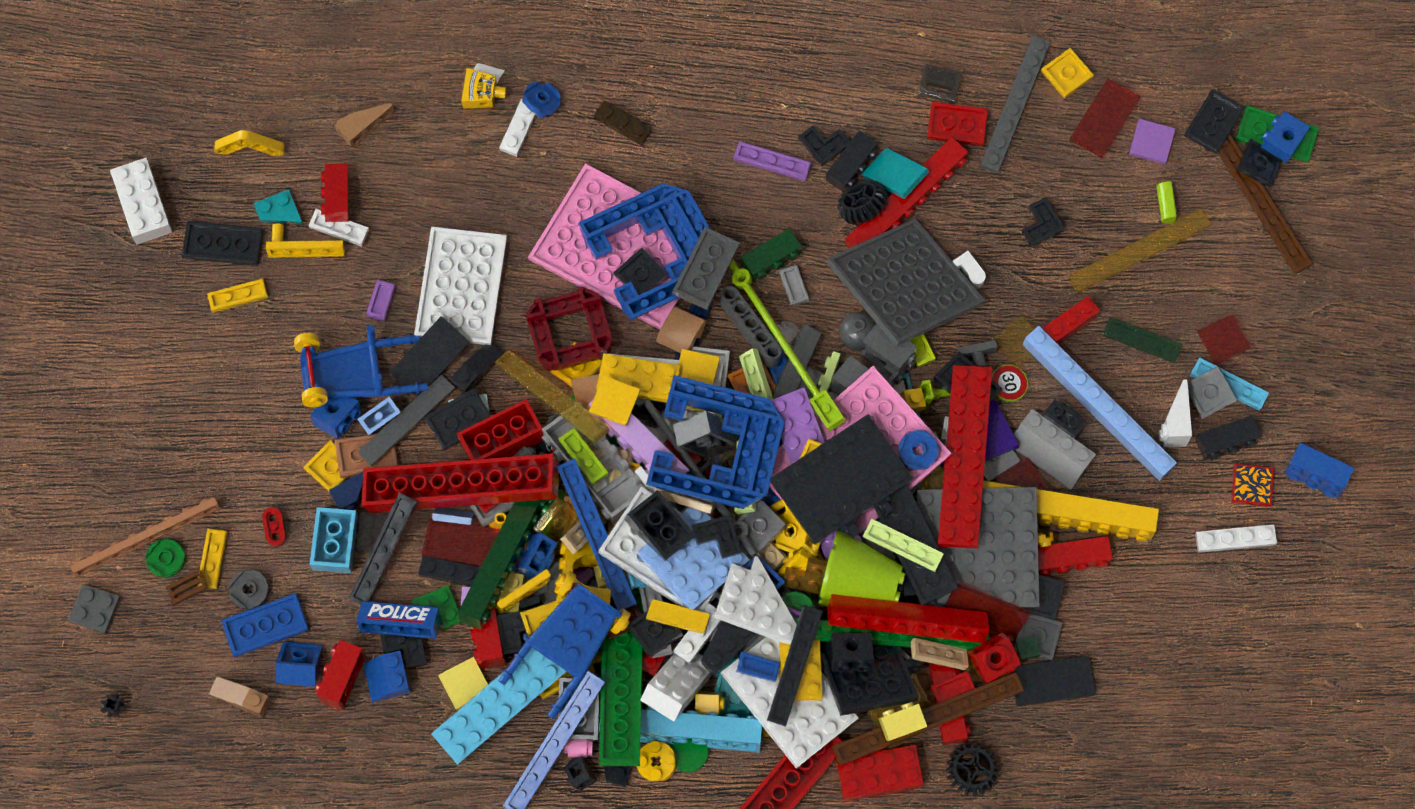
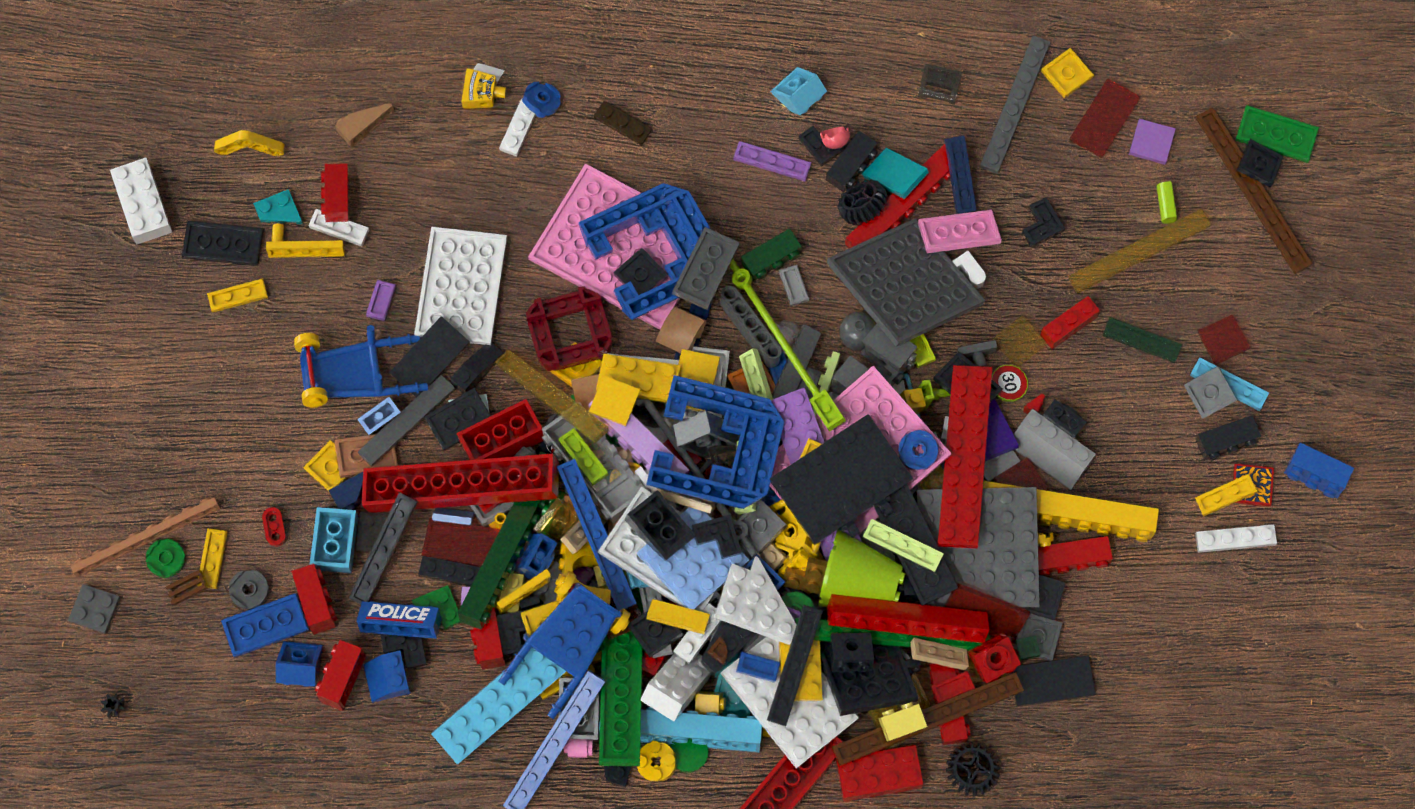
medium nougat slope [208,677,271,718] -> none
blue brick [310,397,361,439] -> none
light yellow tile [438,657,488,711] -> none
black brick [563,757,598,791] -> none
red plate [927,102,988,146] -> none
light blue brick [1022,326,1177,481] -> none
white slope [1159,380,1192,447] -> none
black tile [1184,89,1245,154] -> none
blue brick [1261,111,1310,163] -> none
none -> red brick [291,564,338,635]
none -> reddish brown tile [707,637,728,665]
none -> medium azure slope [771,67,827,115]
none -> coral hair [820,126,850,149]
none -> bright pink tile [918,210,1002,253]
none -> dark blue plate [944,135,976,214]
none -> red slope [1023,394,1045,414]
none -> yellow tile [1195,474,1258,517]

